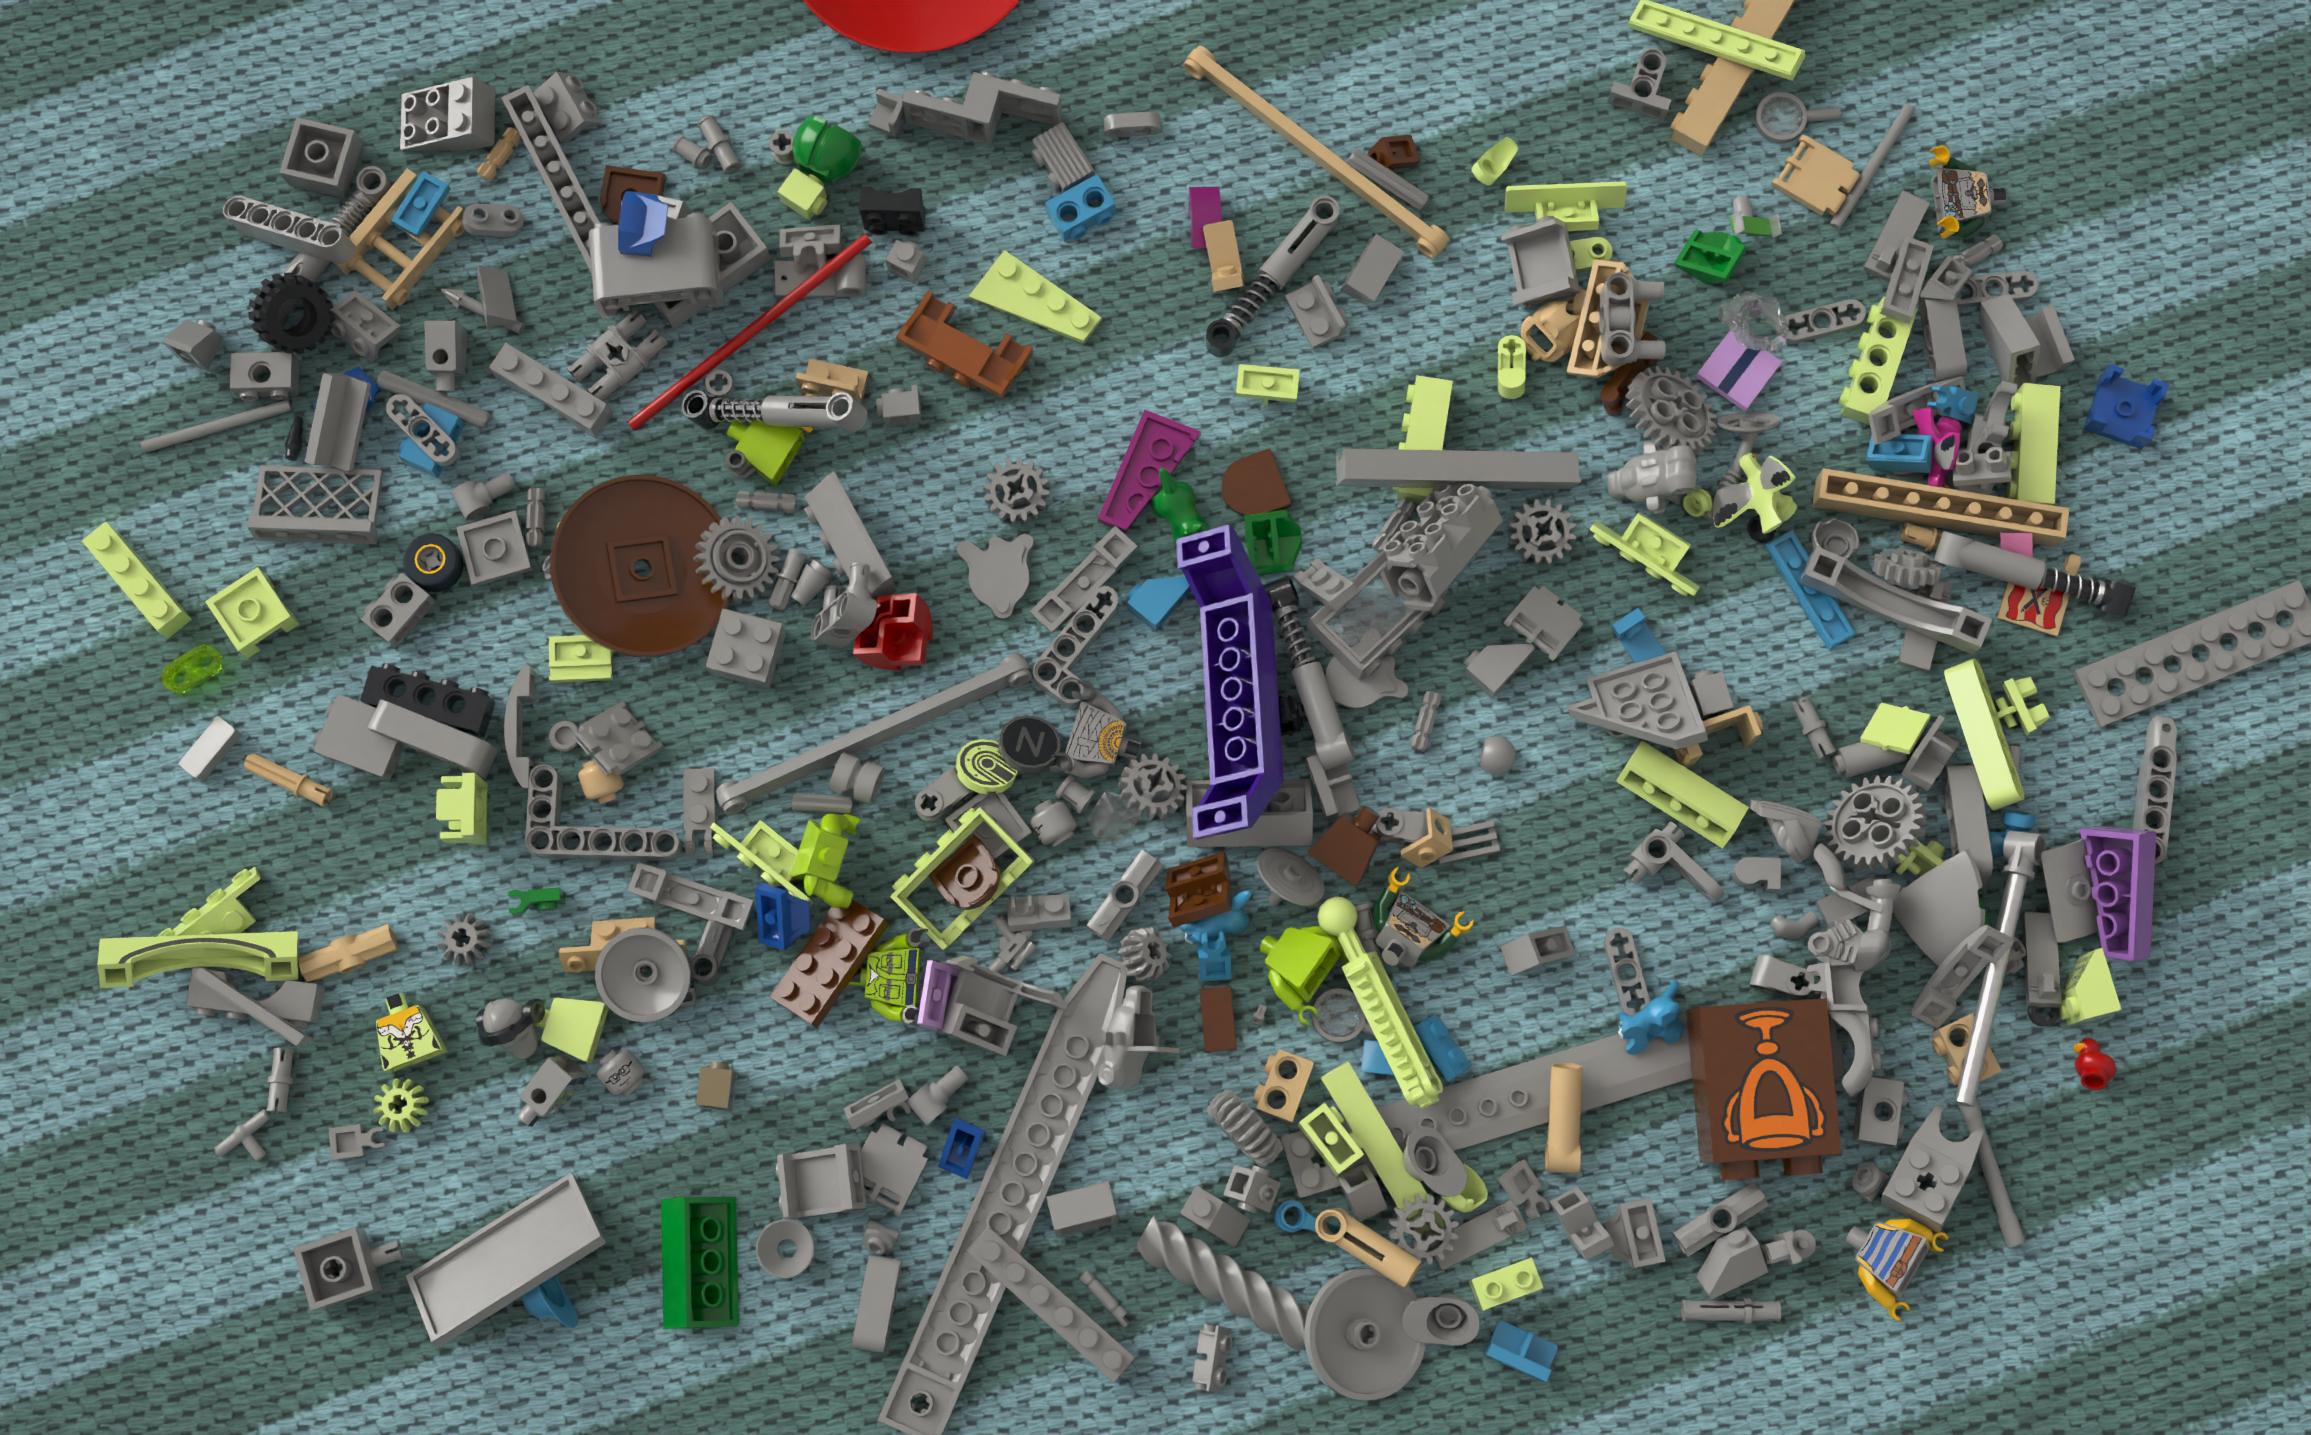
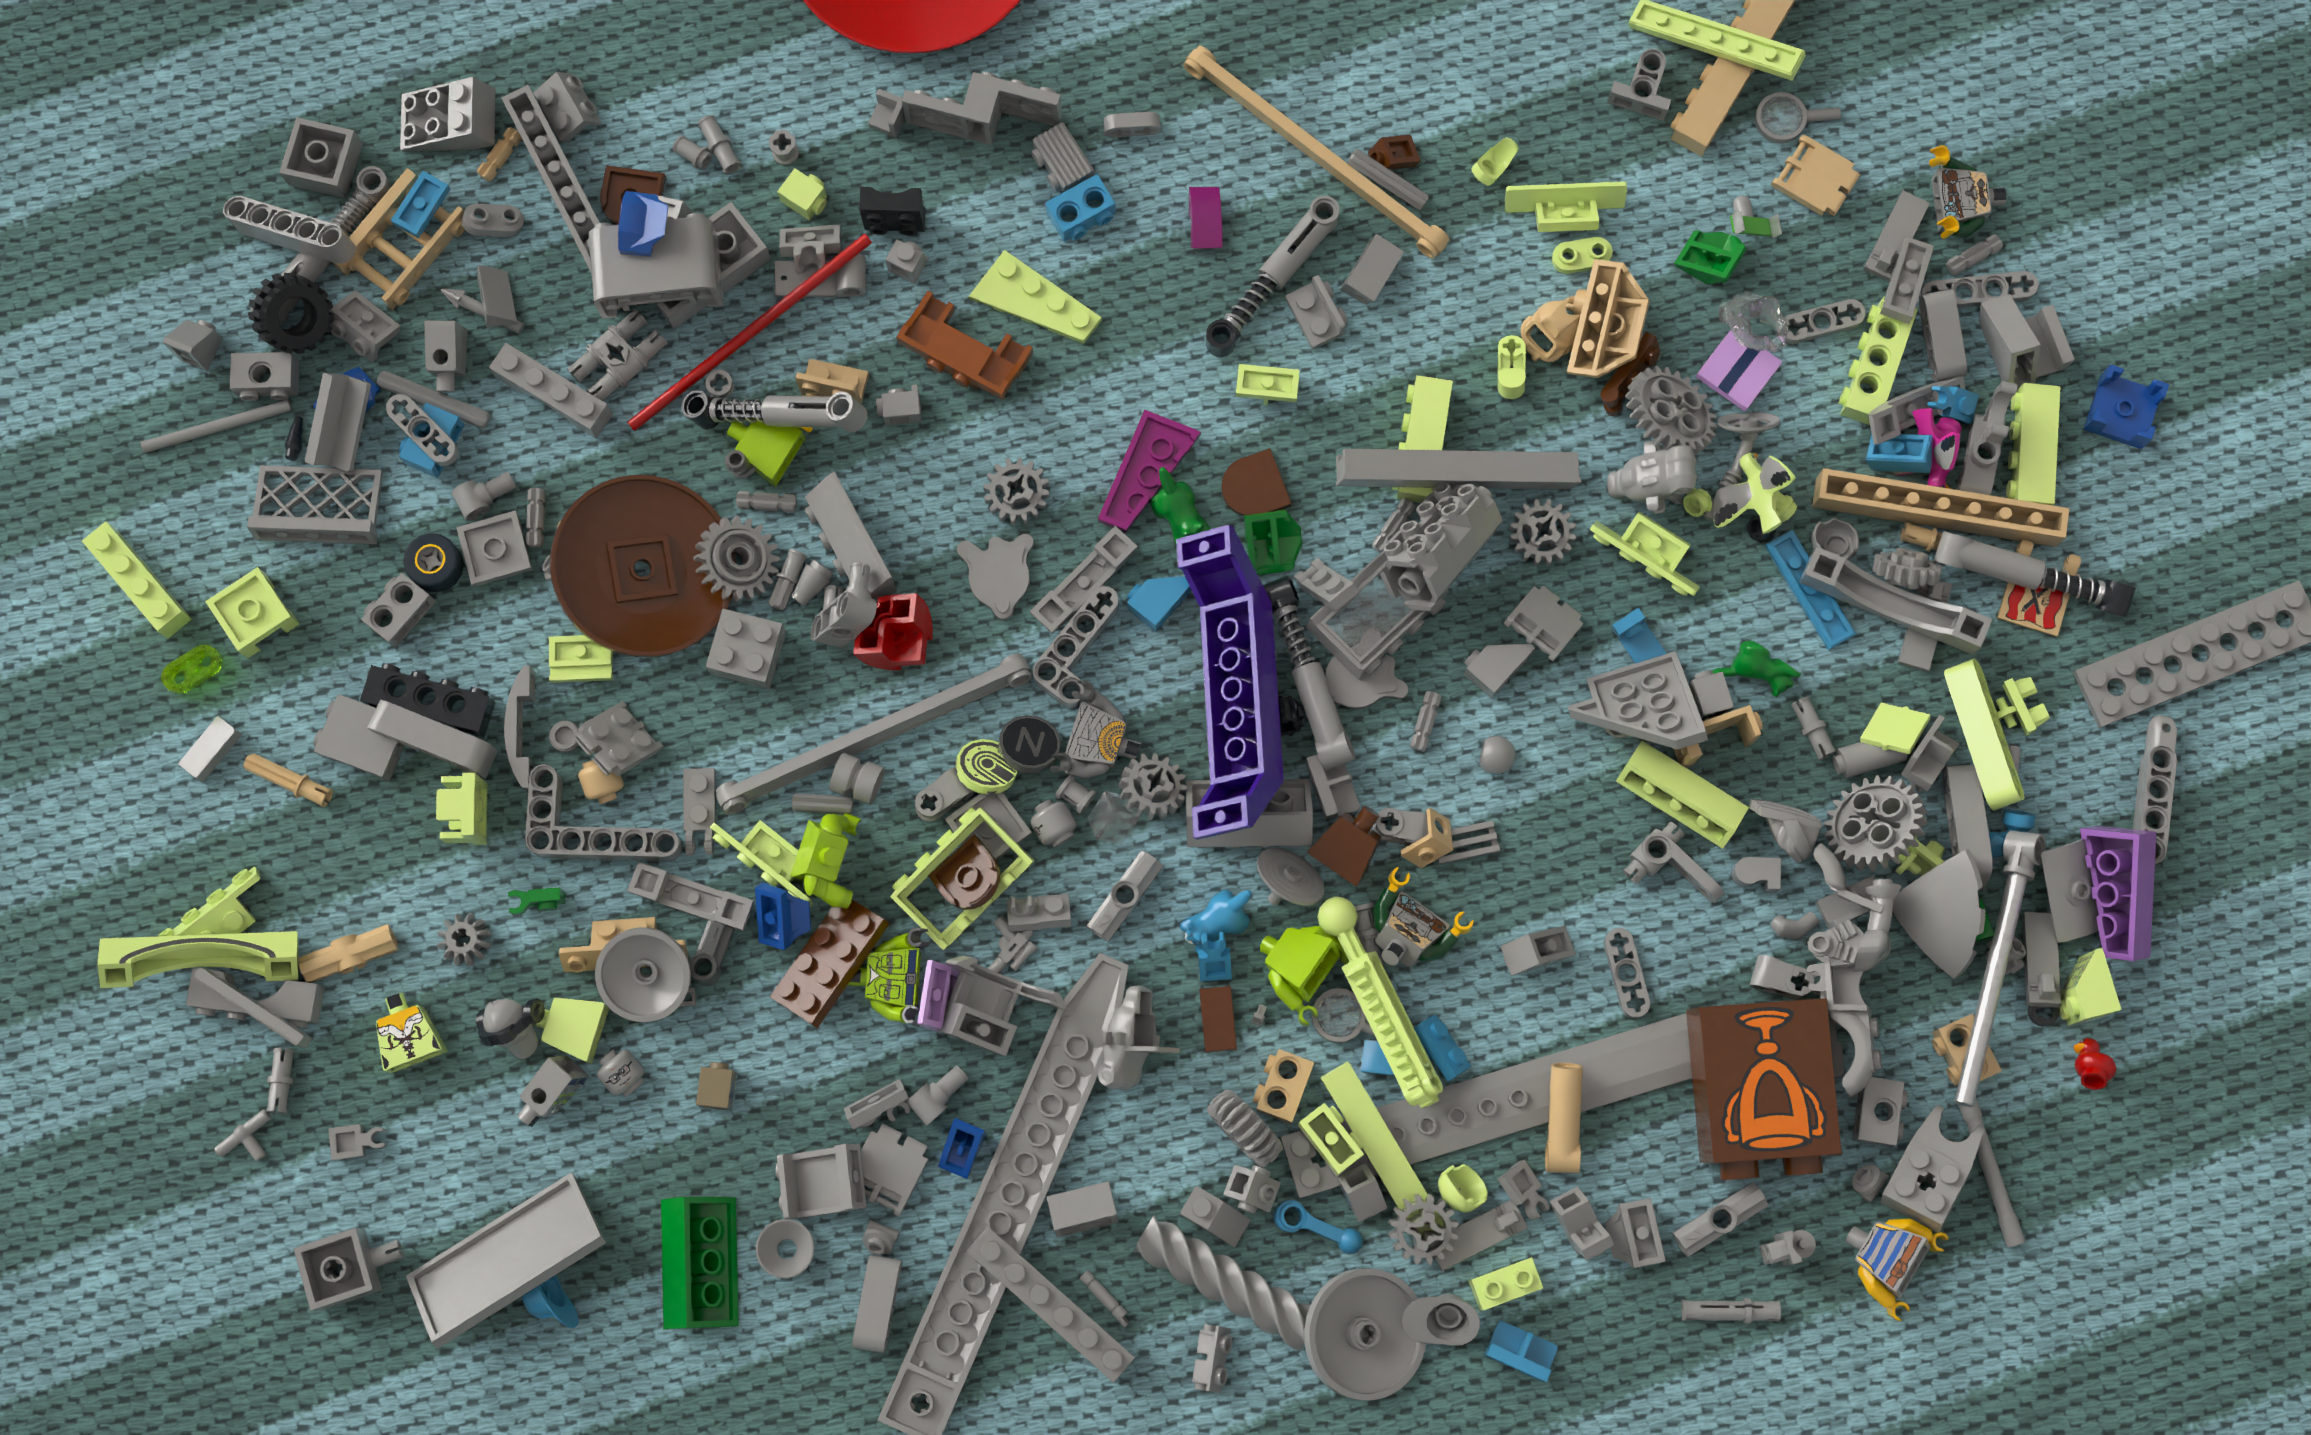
yellowish green gear [373,1079,429,1133] -> none
green piece [792,116,863,186] -> none
light grey gear [1117,927,1172,981] -> none
reddish brown slope [1165,852,1232,927] -> none
tan bracket [1203,220,1244,292] -> none
tan piece [1315,1208,1422,1289] -> none
light grey piece [1403,1126,1467,1197] -> none
light grey panel [1500,216,1580,309] -> none
light grey piece [1599,272,1666,367] -> none
dark azure animal [1618,980,1685,1055] -> none
light grey slope [1696,1226,1768,1300] -> none
light grey piece [1829,103,1915,230] -> none
light grey slope [1911,925,2014,1029] -> none
light grey slope [1919,256,1974,300] -> none
light grey hips [1953,447,2012,490] -> none
bright pink sticker [2000,533,2033,557] -> none
none -> green animal [1712,641,1801,698]

